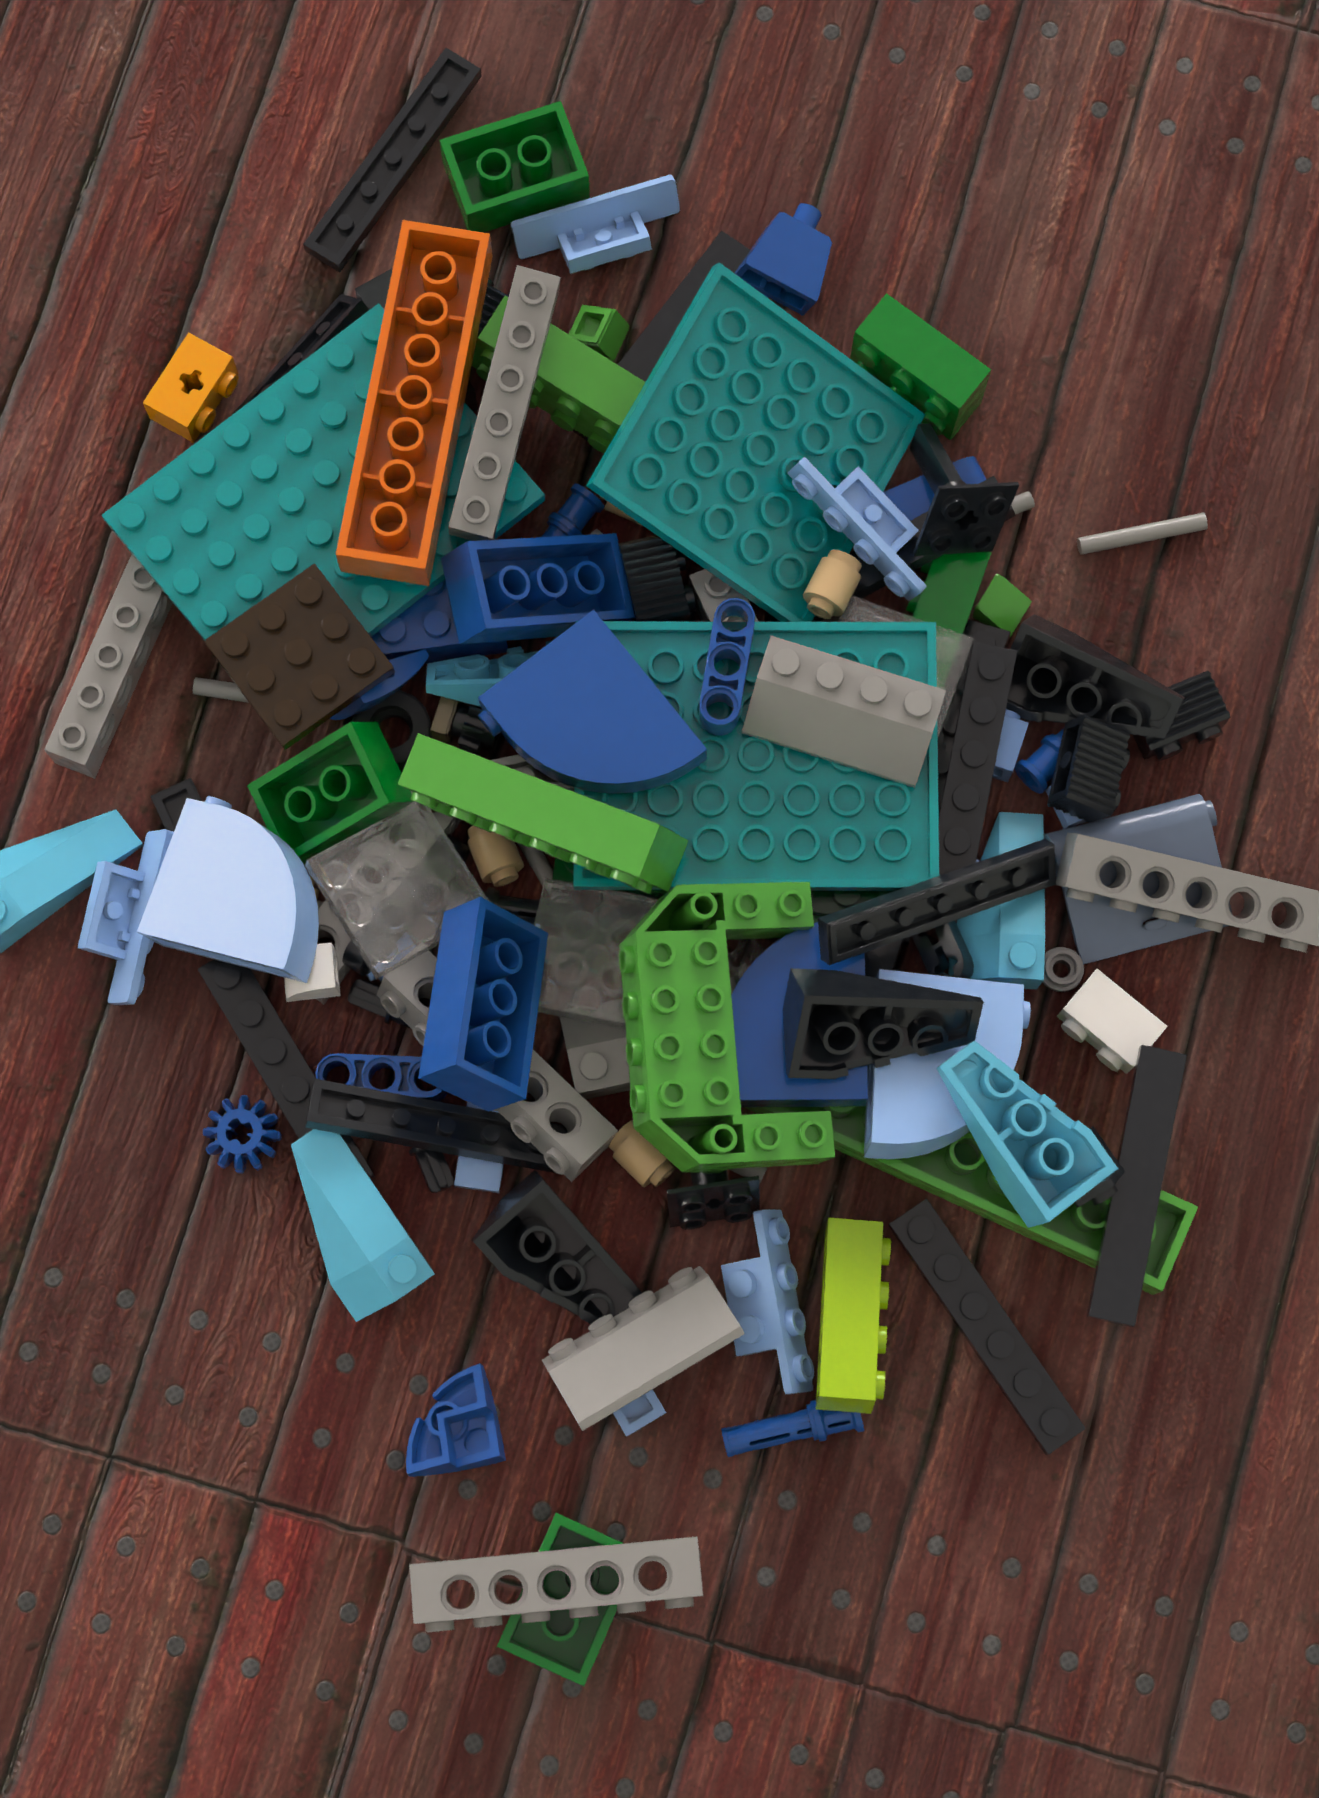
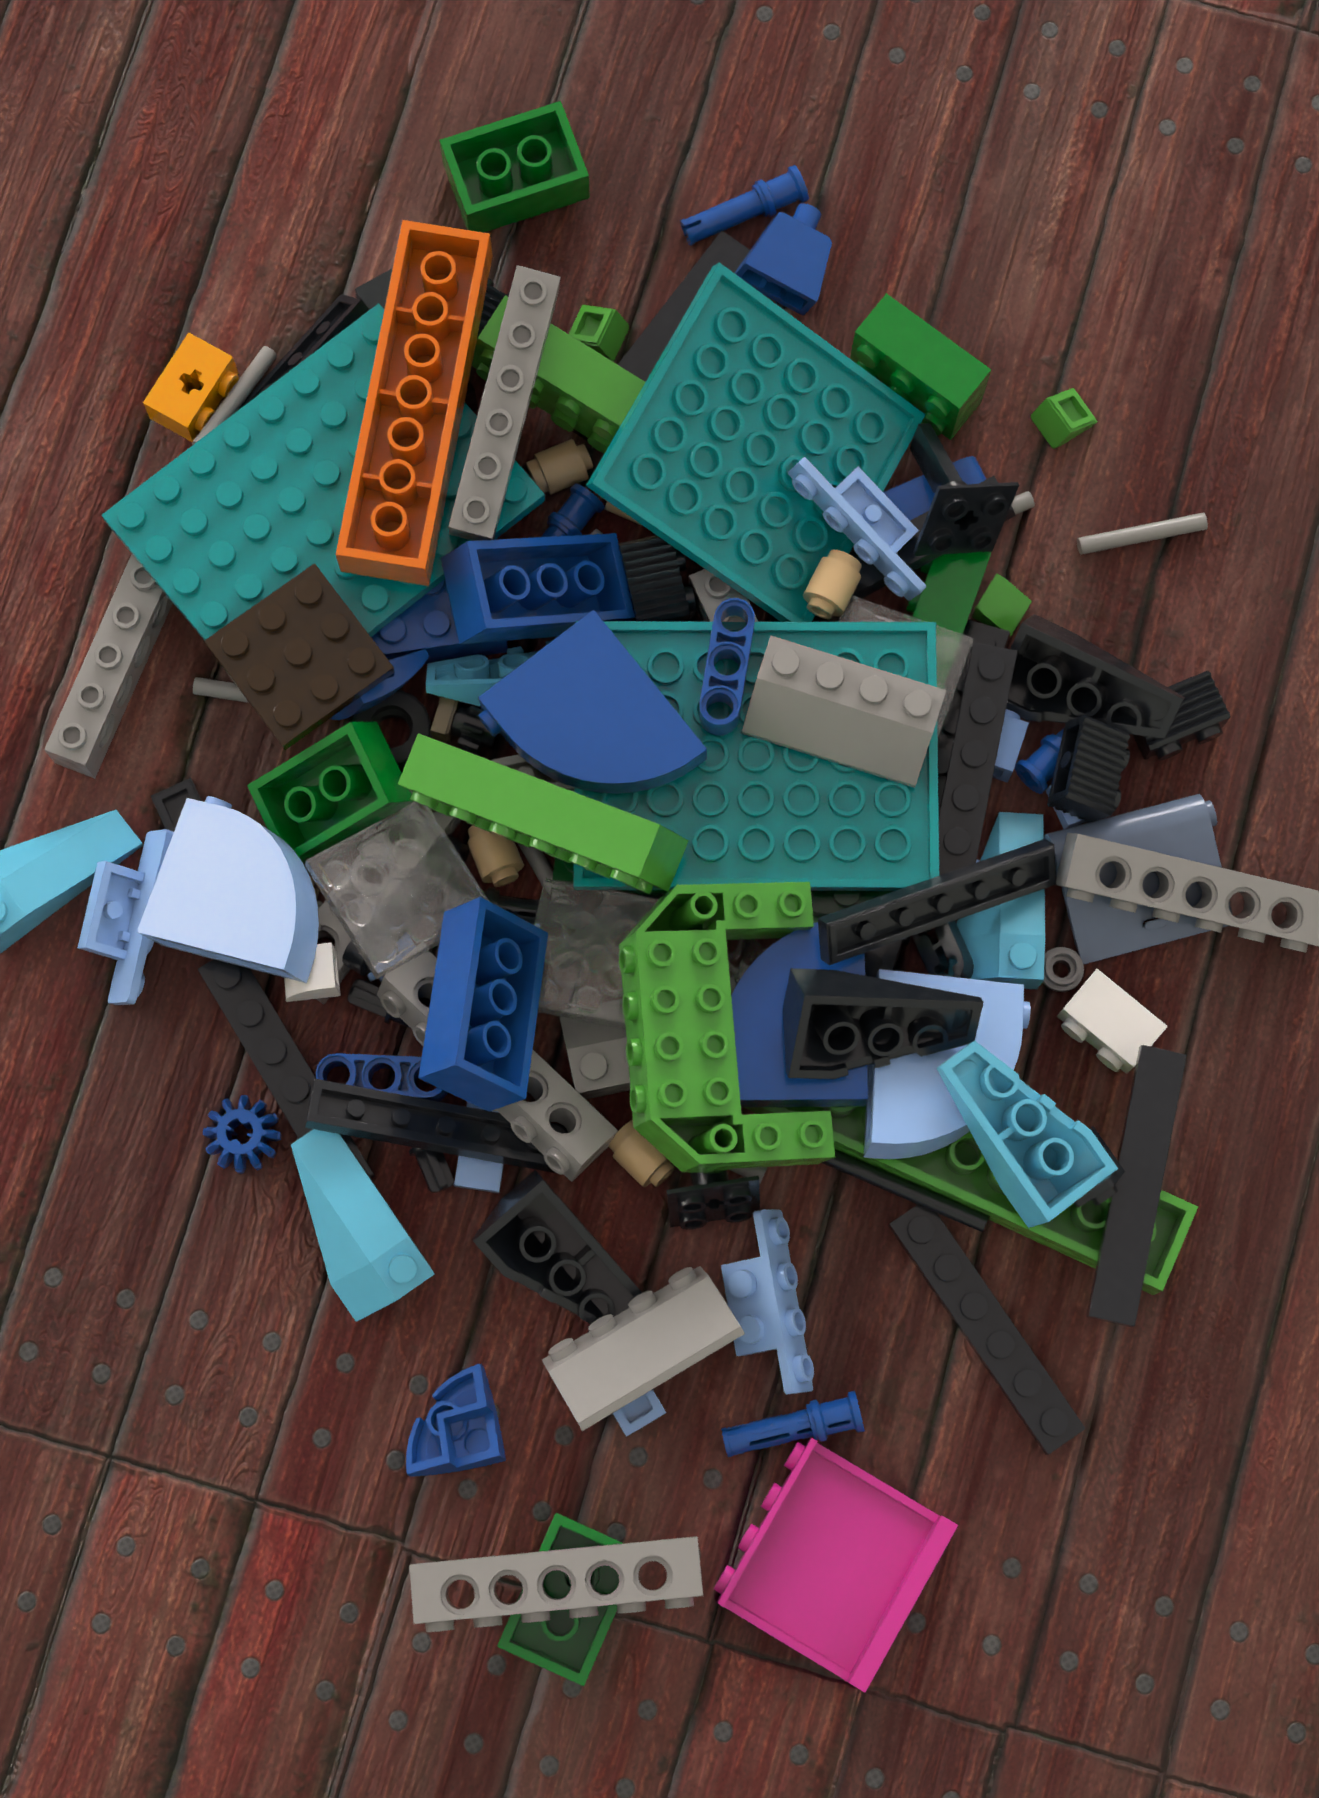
black plate [303,48,482,273] -> none
light blue bracket [511,175,680,273] -> none
lime brick [816,1217,891,1414] -> none
none -> light grey bar [192,346,277,445]
none -> tan brick [526,439,593,495]
none -> blue pin [680,165,809,246]
none -> dark pink panel [713,1438,958,1692]
none -> black bar [822,1149,990,1233]
none -> bright green slope [1031,388,1098,449]

